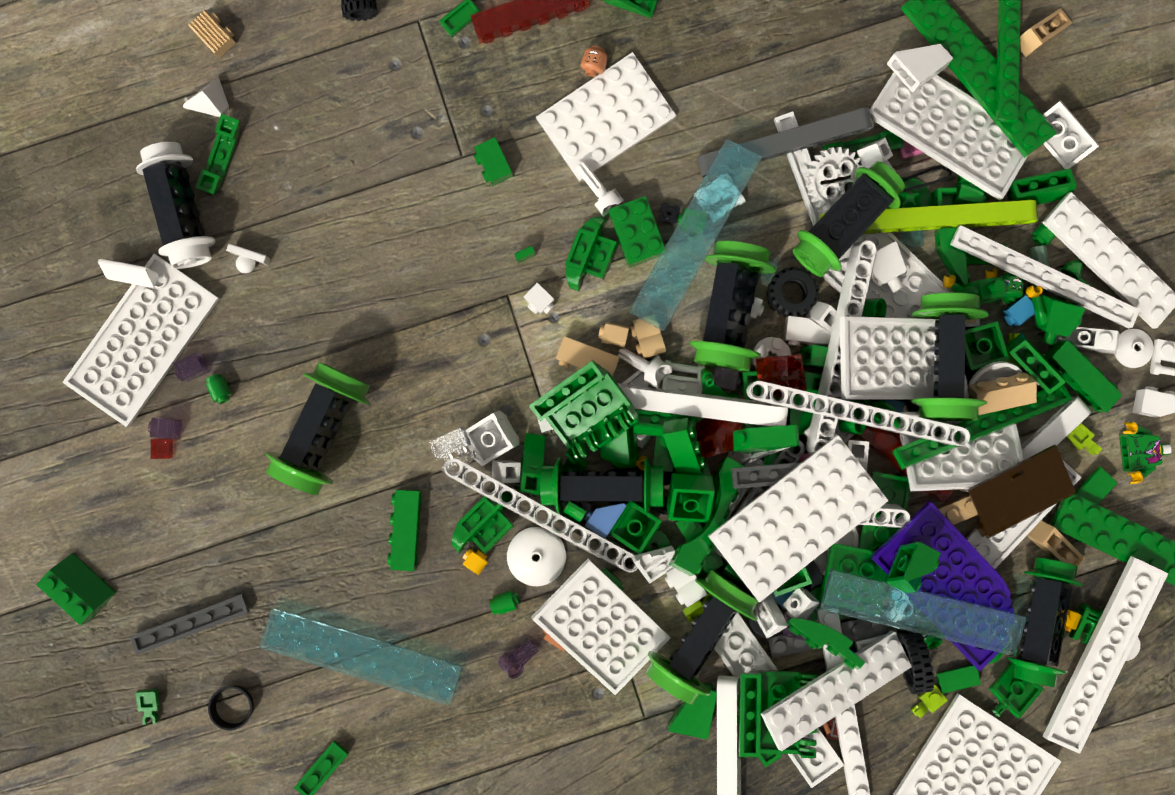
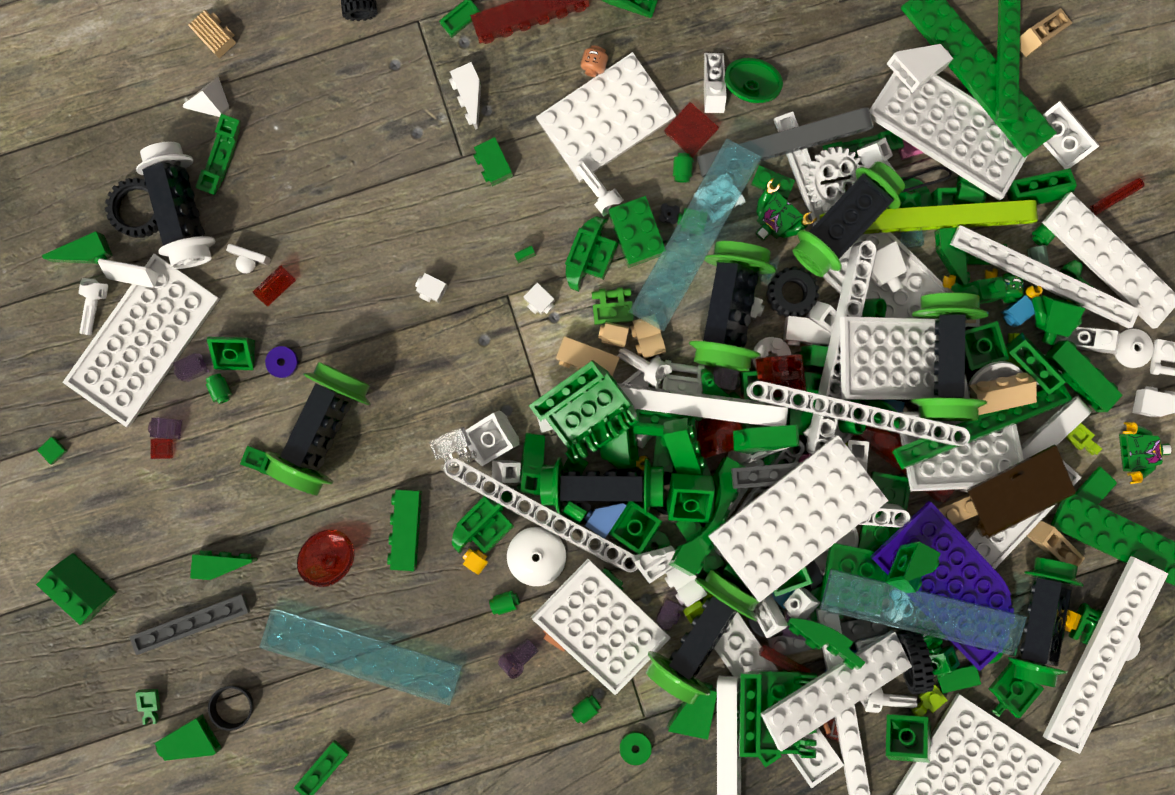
none -> green tile [37,437,67,465]
none -> green slope [42,231,113,264]
none -> white piece [78,278,108,335]
none -> black tyre [105,178,159,238]
none -> green slope [154,714,222,761]
none -> green slope [190,550,257,580]
none -> green slope [207,337,255,370]
none -> green slope [240,445,271,475]
none -> clear red plate [252,265,296,307]
none -> dark purple piece [265,346,299,378]
none -> clear red dish [297,530,355,587]
none -> white brick [415,273,448,303]
none -> white slope [449,62,481,130]
none -> green brick [571,695,602,724]
none -> bright green plate [592,287,634,325]
none -> green piece [619,731,652,765]
none -> brick [655,598,684,631]
none -> clear red tile [664,102,719,158]
none -> green brick [673,153,693,183]
none -> white slope [704,53,726,113]
none -> green dish [724,58,783,103]
none -> green plate [751,165,795,200]
none -> green torso [755,178,817,241]
none -> clear red axle [759,645,811,673]
none -> white piece [860,687,917,713]
none -> green slope [886,714,931,763]
none -> green brick [929,646,960,677]
none -> clear red axle [1090,178,1145,215]

